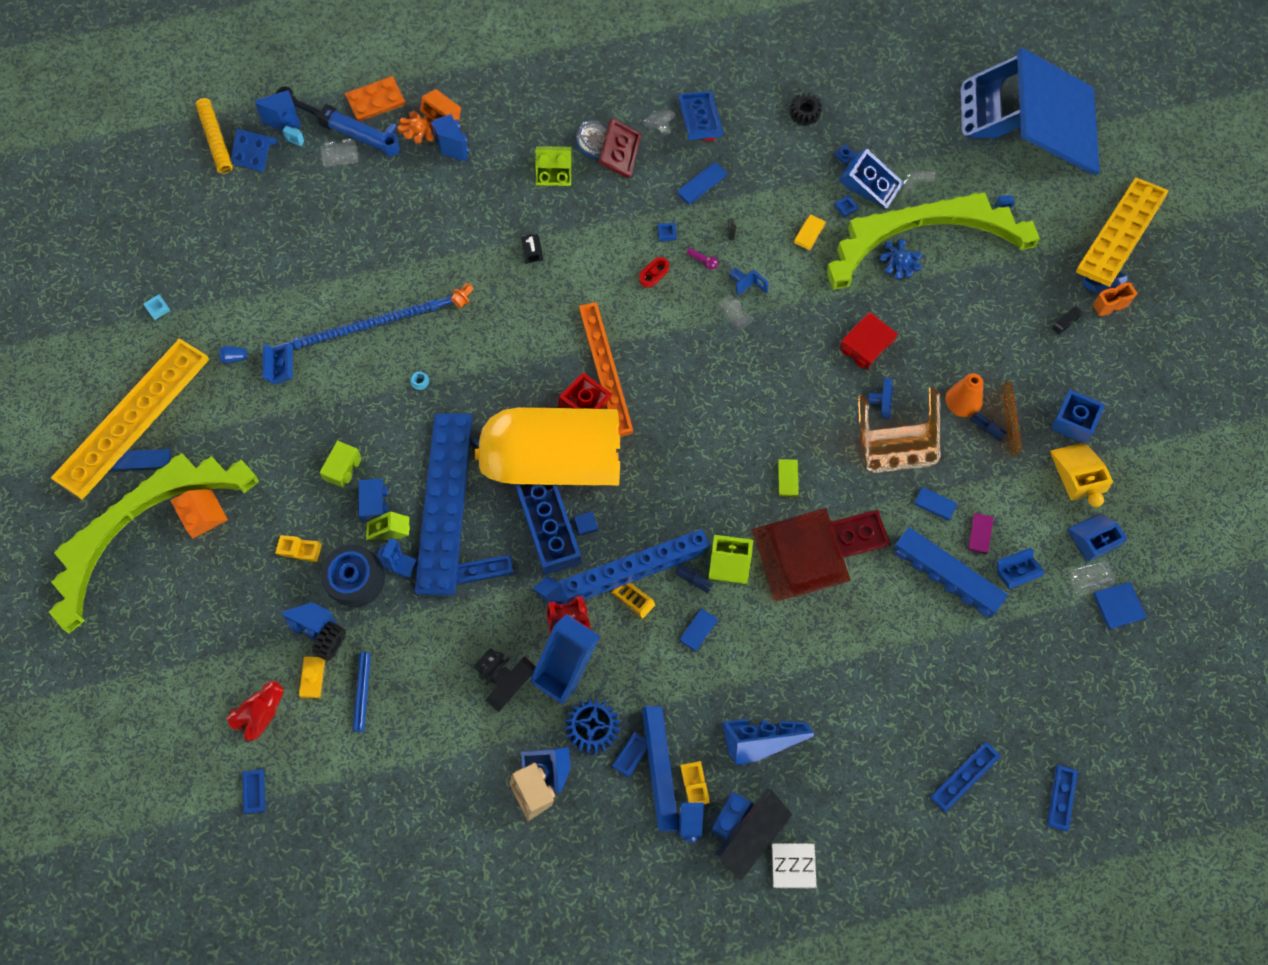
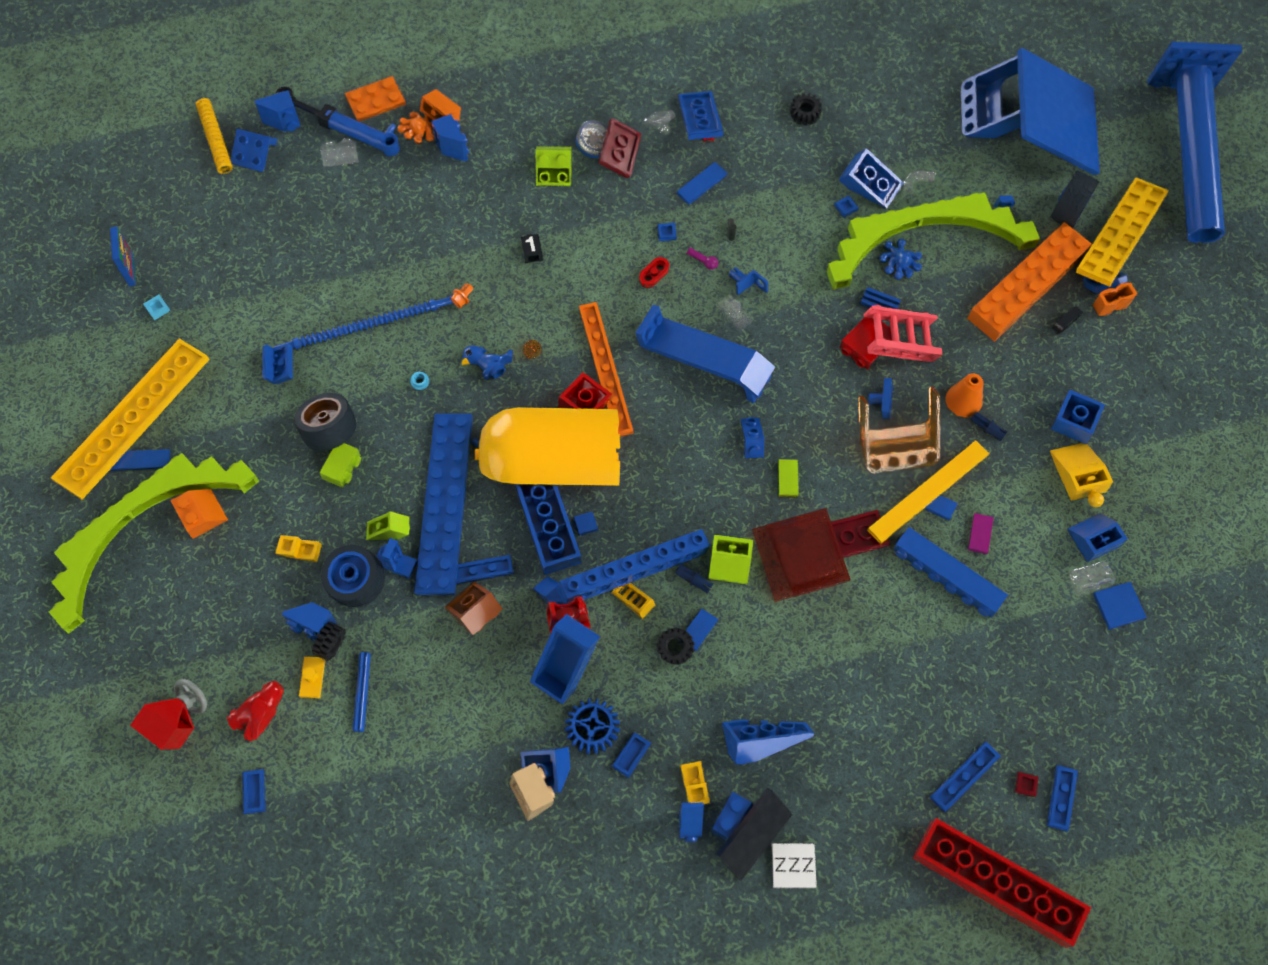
blue cone [219,346,247,364] -> none
medium azure plate [283,126,304,146] -> none
blue brick [359,479,389,522] -> none
black beam [473,648,536,713] -> none
blue tile [642,706,679,831] -> none
yellow slope [794,214,826,250] -> none
blue plate [835,145,856,164] -> none
blue bracket [997,548,1044,589] -> none
clear orange tile [1001,381,1022,457] -> none
none -> blue tile [110,226,136,286]
none -> red piece [130,679,207,750]
none -> black wheel [294,393,357,451]
none -> dark orange slope [445,581,503,635]
none -> blue animal [462,345,513,381]
none -> clear orange tile [522,340,542,359]
none -> blue panel [636,305,775,403]
none -> black tyre [657,628,695,664]
none -> blue bracket [741,417,764,458]
none -> blue tile [860,287,901,309]
none -> coral fence [864,305,942,362]
none -> yellow tile [867,441,989,544]
none -> red brick [912,818,1091,948]
none -> orange brick [967,222,1092,342]
none -> dark red tile [1014,772,1039,798]
none -> black wheel [1051,170,1100,228]
none -> blue piece [1147,42,1242,243]

